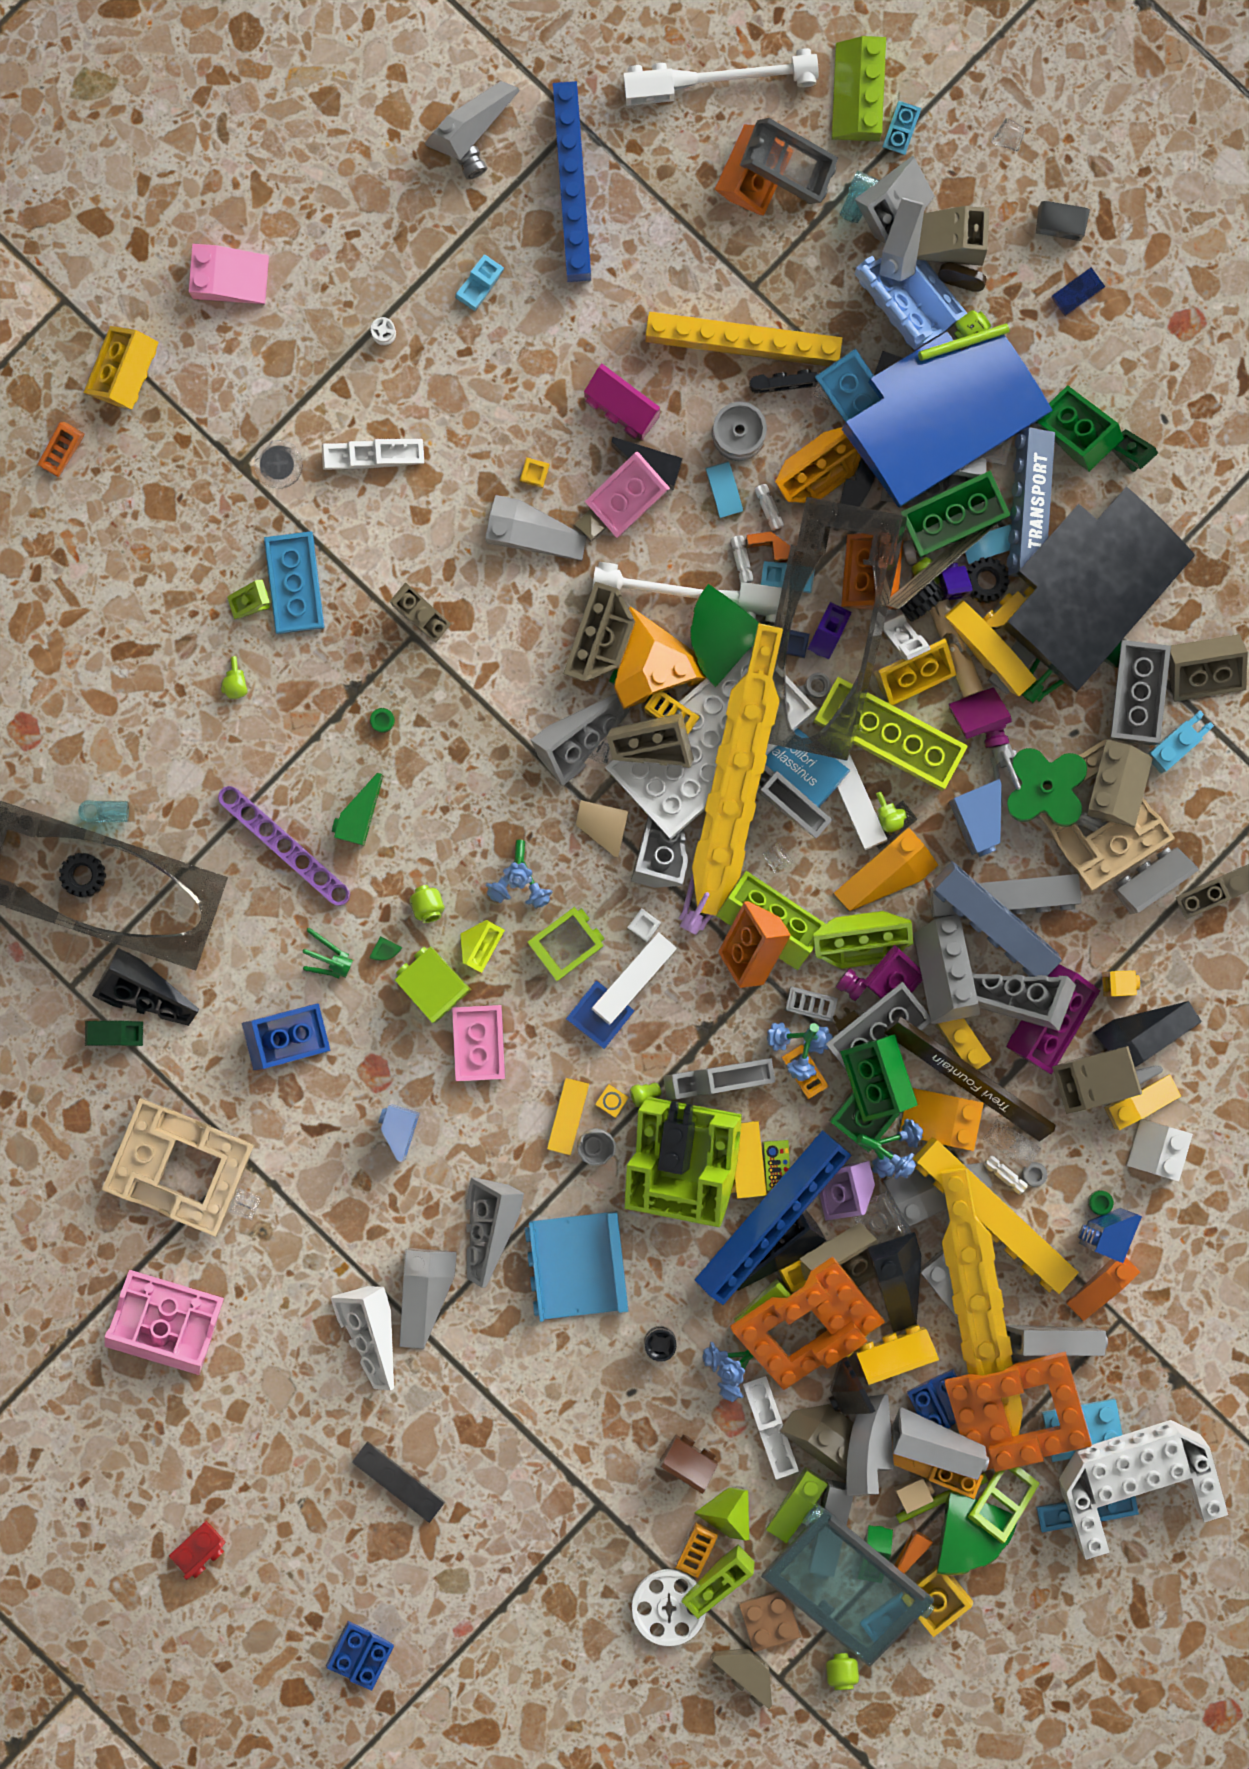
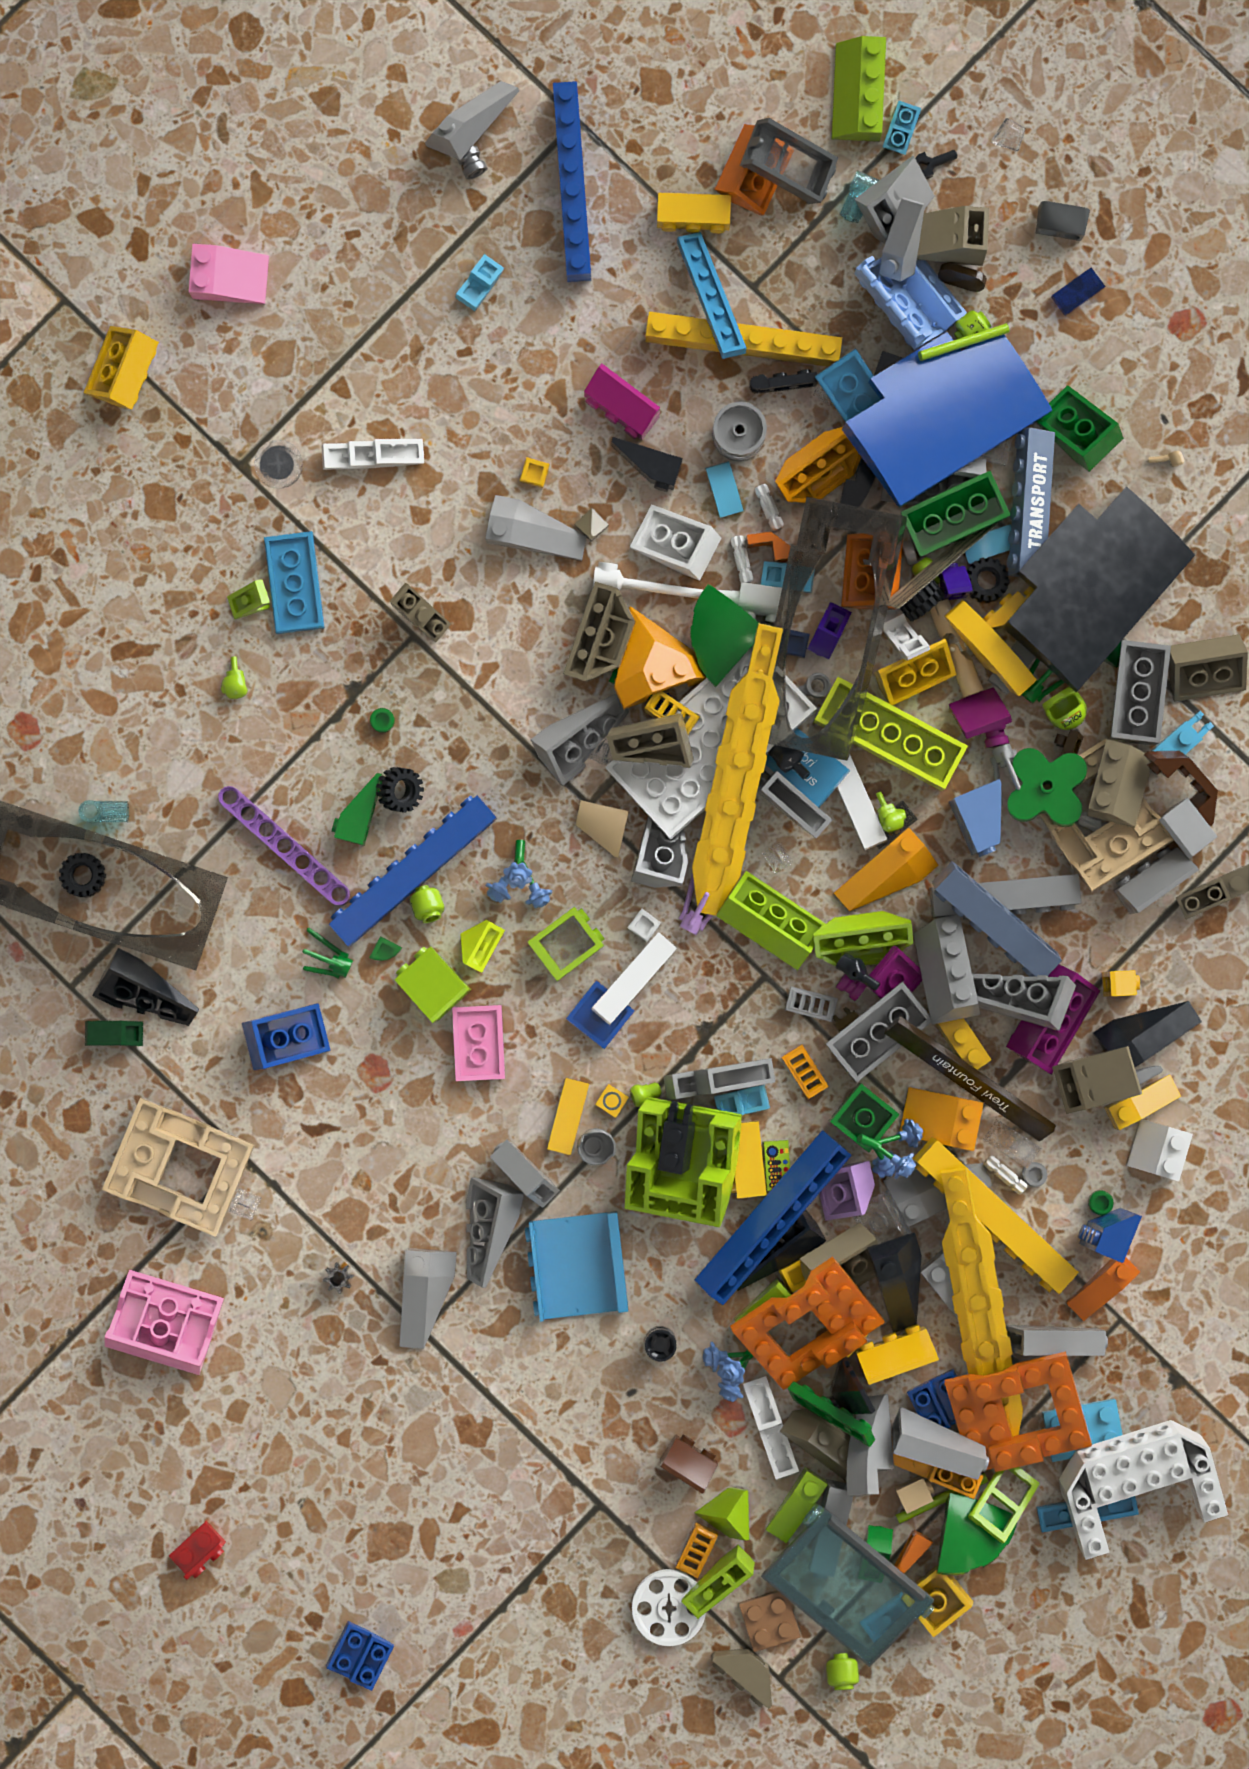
orange slope [37,422,85,477] -> none
white wedge [331,1286,394,1390] -> none
black plate [352,1441,445,1523] -> none
white wheel [371,317,396,346] -> none
medium blue slope [378,1104,420,1162] -> none
bright pink plate [584,452,670,538] -> none
white bar [623,49,819,106] -> none
orange slope [718,901,791,988] -> none
medium blue plant [767,1022,833,1081] -> none
green slope [840,1034,918,1122] -> none
dark green slope [1112,429,1158,472] -> none
none -> black gear [323,1262,354,1294]
none -> blue brick [329,795,497,947]
none -> black tyre [376,767,424,813]
none -> light grey slope [490,1140,560,1208]
none -> white slope [630,504,721,581]
none -> yellow brick [657,193,731,234]
none -> dark azure plate [677,232,746,359]
none -> medium azure slope [714,1084,770,1115]
none -> black piece [768,737,810,780]
none -> green plate [788,1381,876,1447]
none -> black piece [835,953,880,991]
none -> black bar [915,150,958,179]
none -> lime helmet [1042,687,1087,730]
none -> dark brown tile [1054,729,1084,754]
none -> reddish brown slope [1144,751,1218,827]
none -> tan hand [1148,451,1184,467]
none -> light grey slope [1159,797,1218,859]

